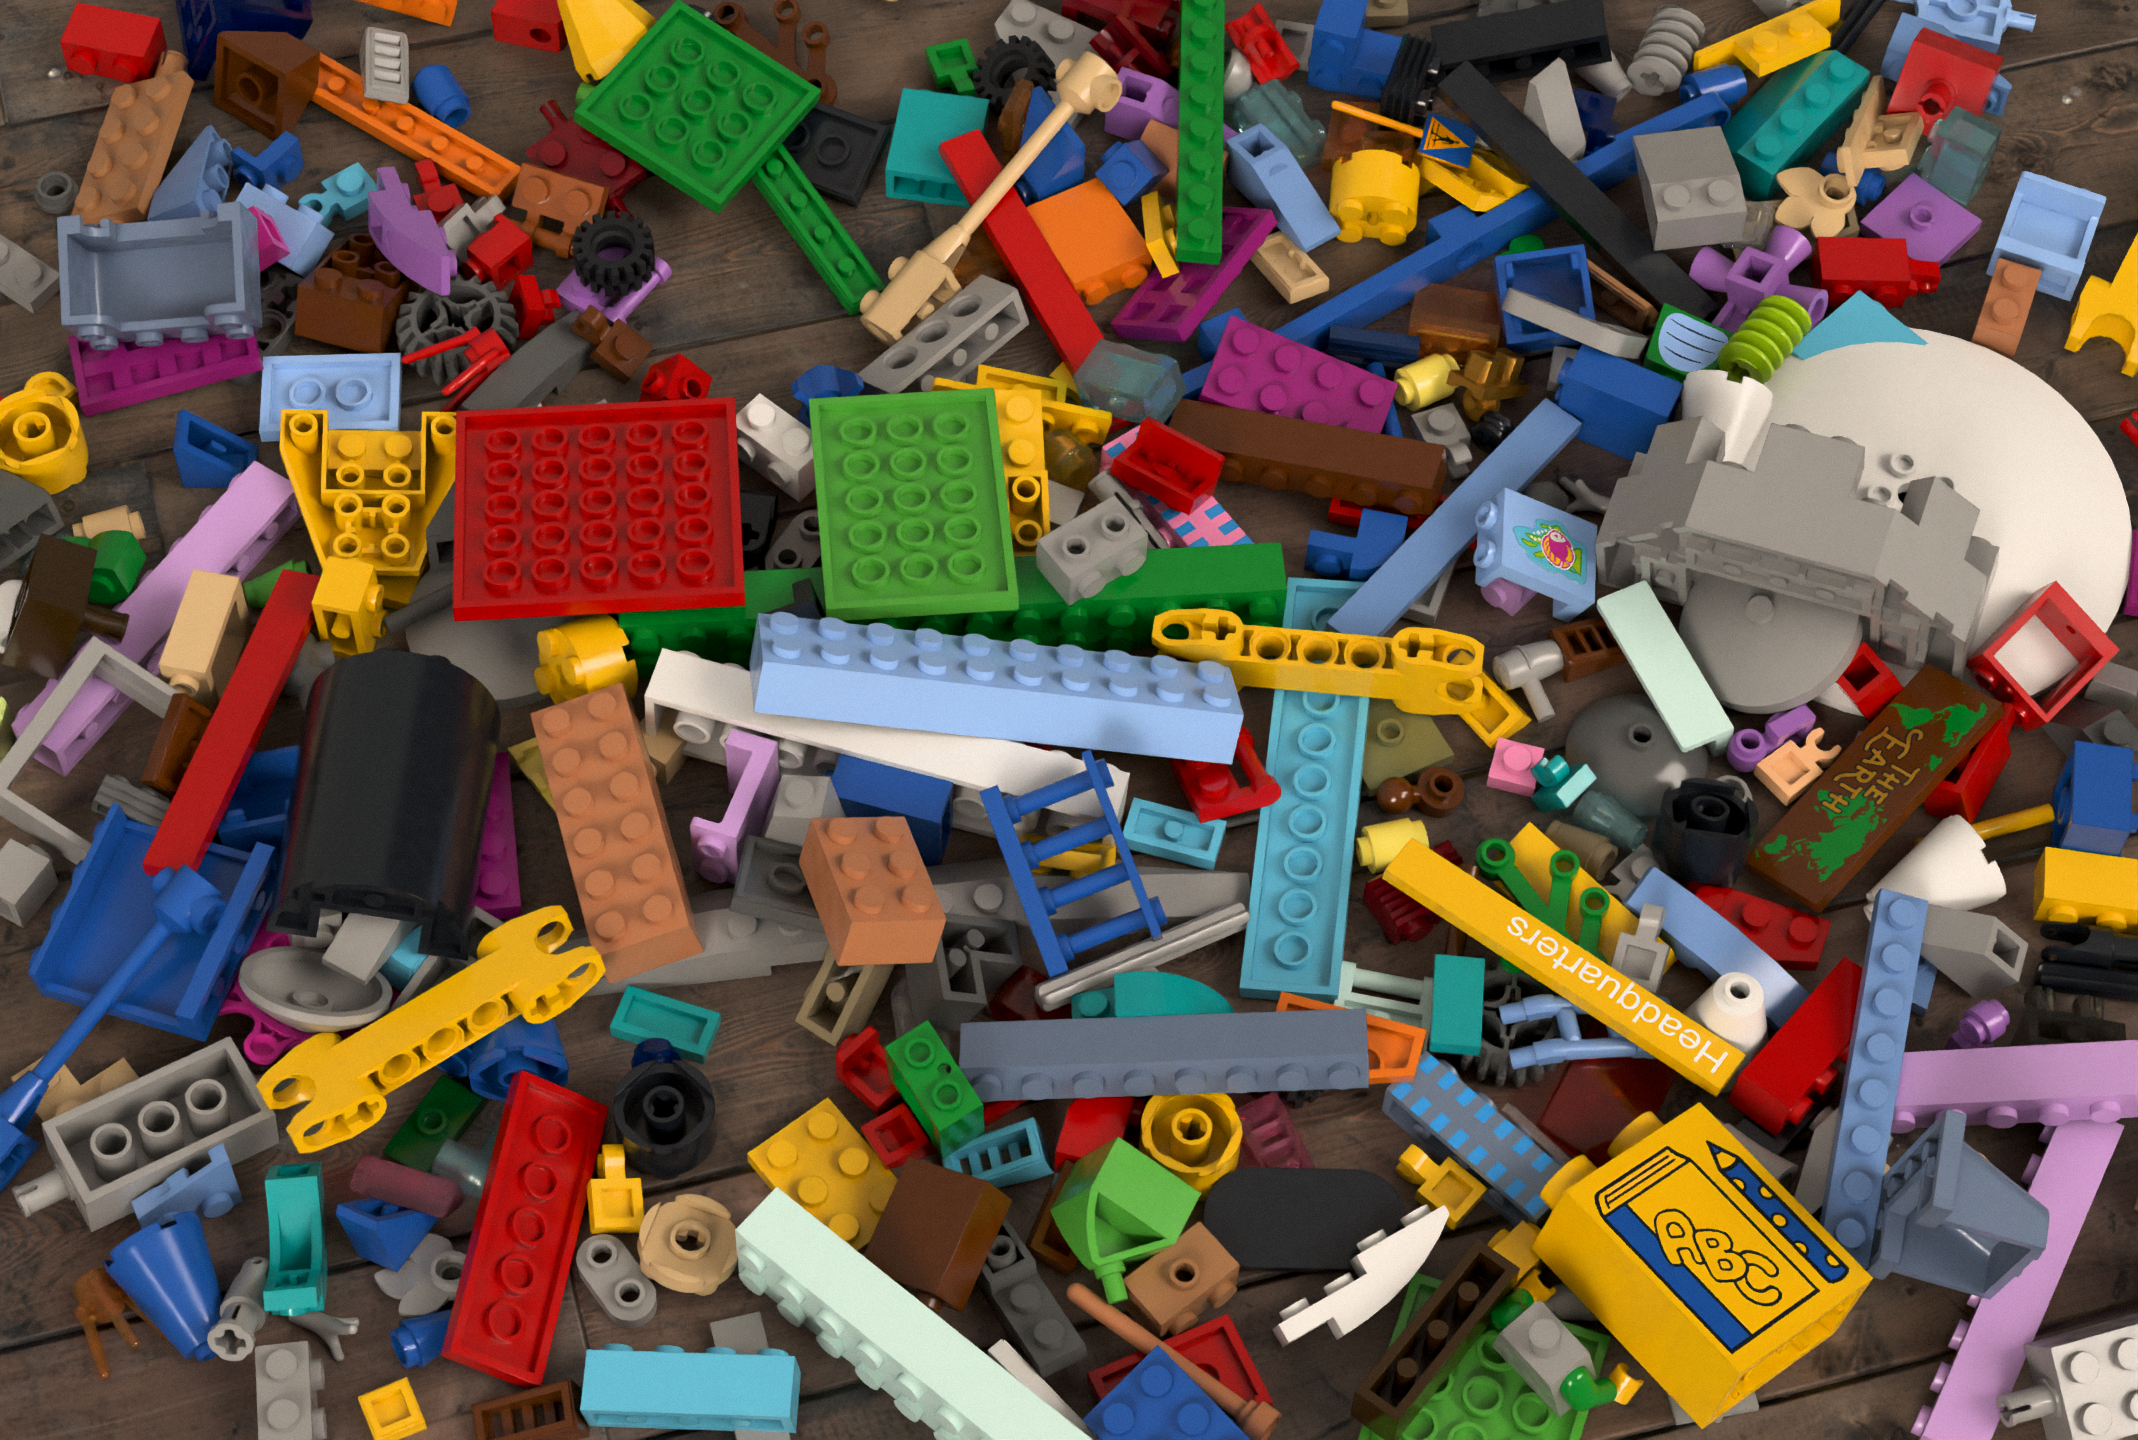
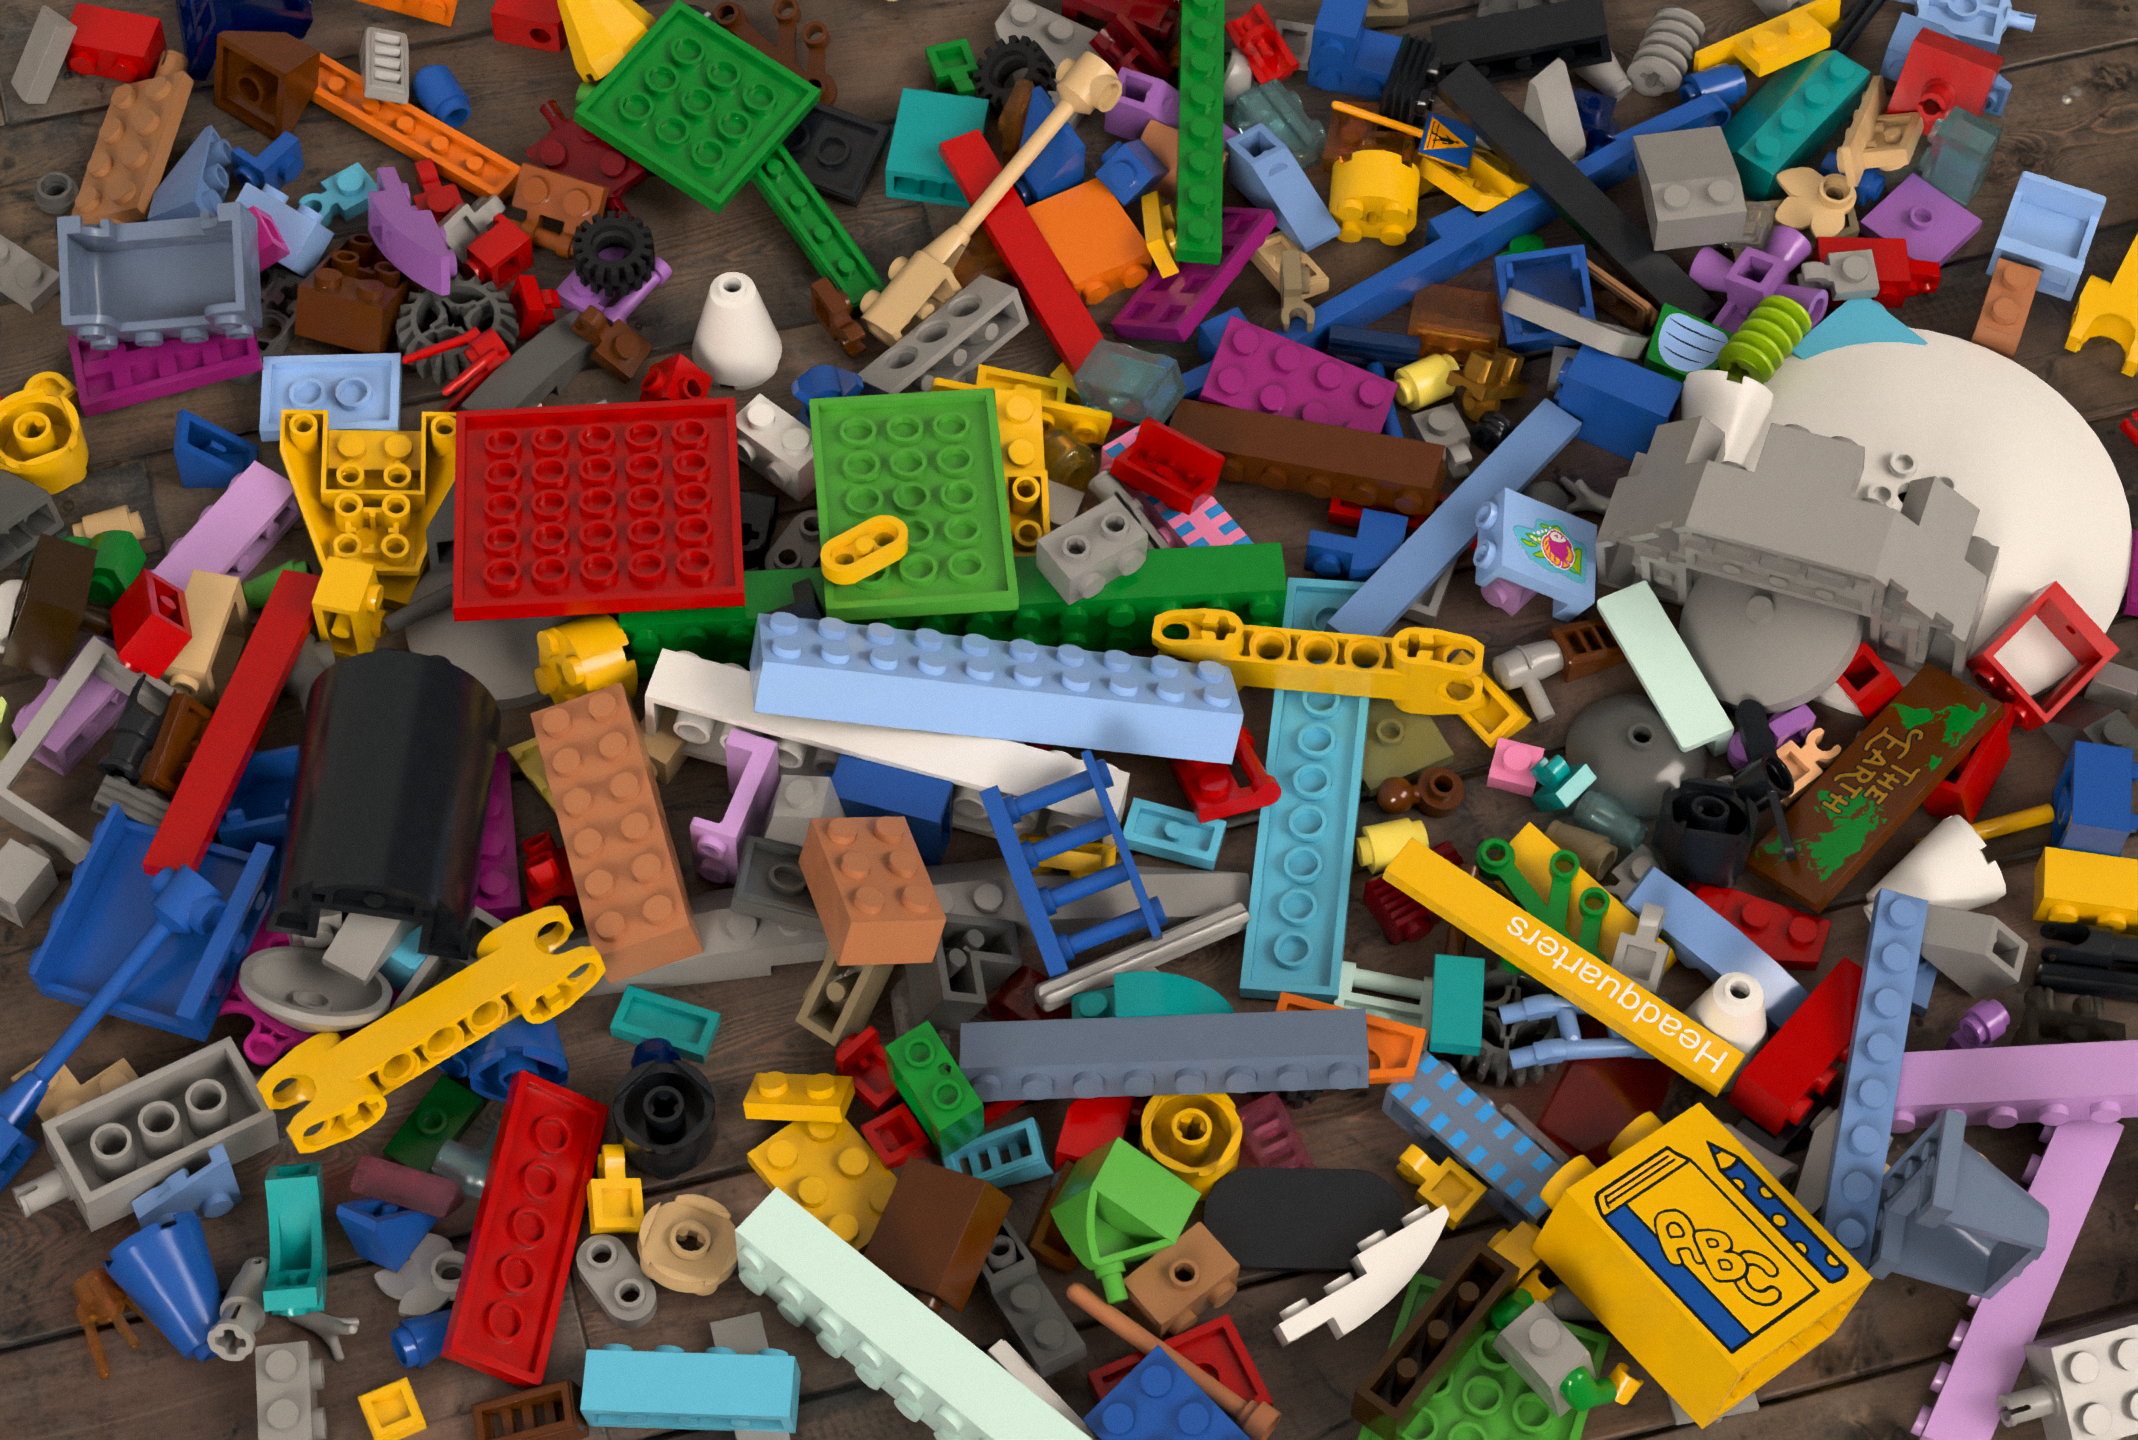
none -> light grey slope [11,5,78,104]
none -> black piece [97,674,177,786]
none -> red brick [110,568,193,680]
none -> red hips [522,831,580,916]
none -> white cone [692,272,782,390]
none -> yellow plate [743,1071,855,1123]
none -> reddish brown plate [811,276,866,358]
none -> yellow plate [820,515,908,585]
none -> dark tan plate [1279,250,1315,333]
none -> black piece [1733,699,1798,862]
none -> light grey plate [1796,249,1880,301]

